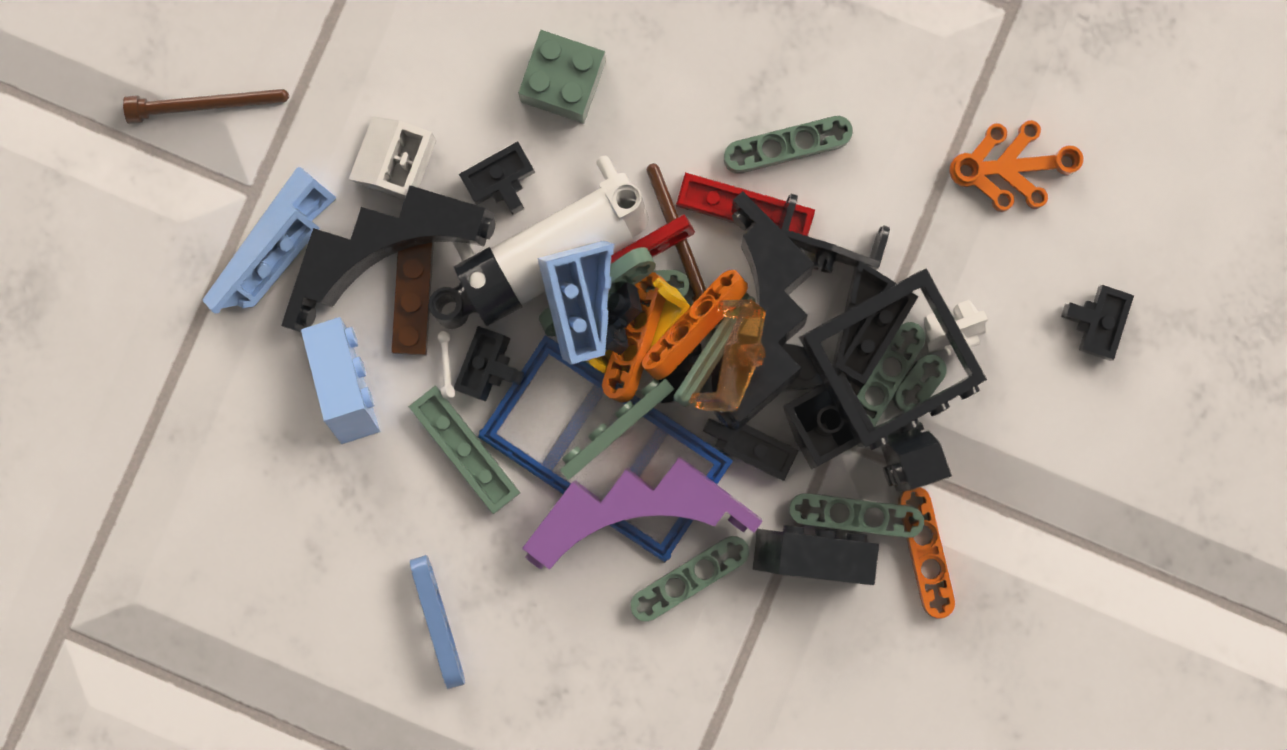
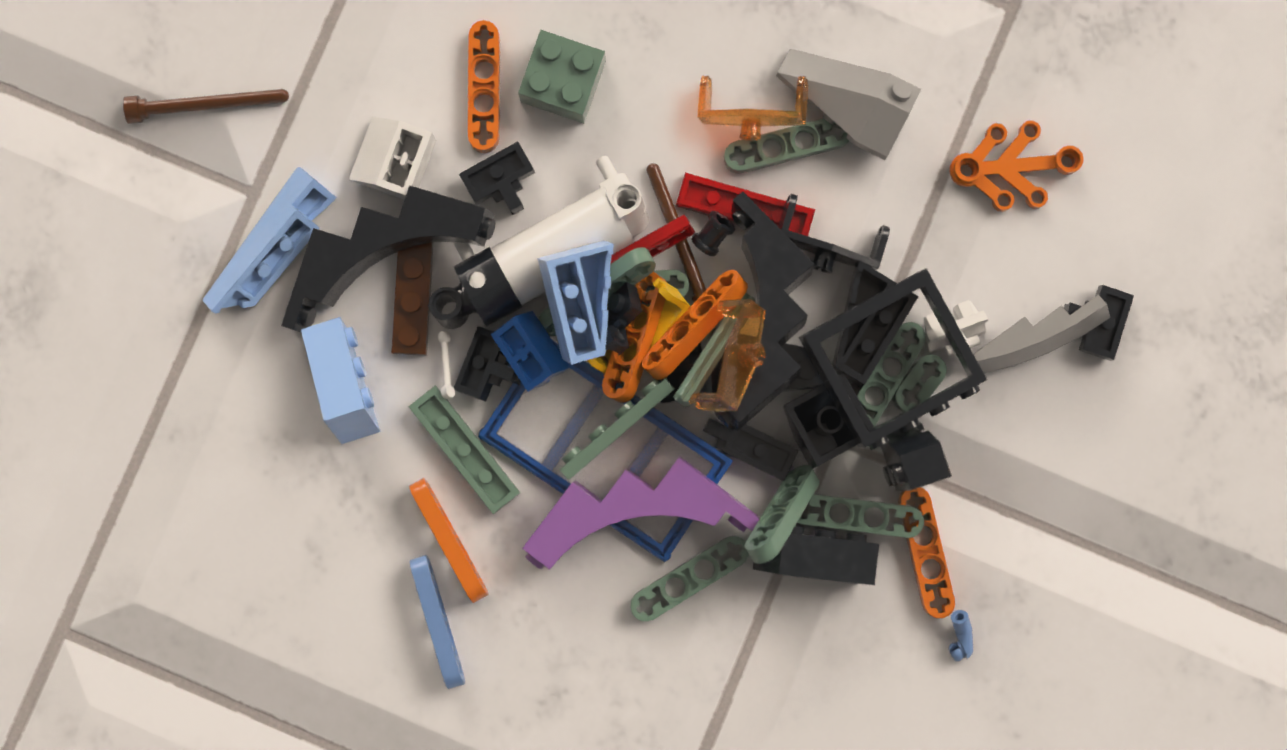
none -> orange beam [409,478,489,603]
none -> orange beam [468,20,500,153]
none -> blue hinge [491,311,570,392]
none -> black bush [691,211,736,257]
none -> clear orange piece [697,76,808,141]
none -> sand green beam [745,465,820,564]
none -> light grey wedge [776,49,921,160]
none -> medium blue arm [948,610,973,661]
none -> light grey slope [974,295,1110,373]

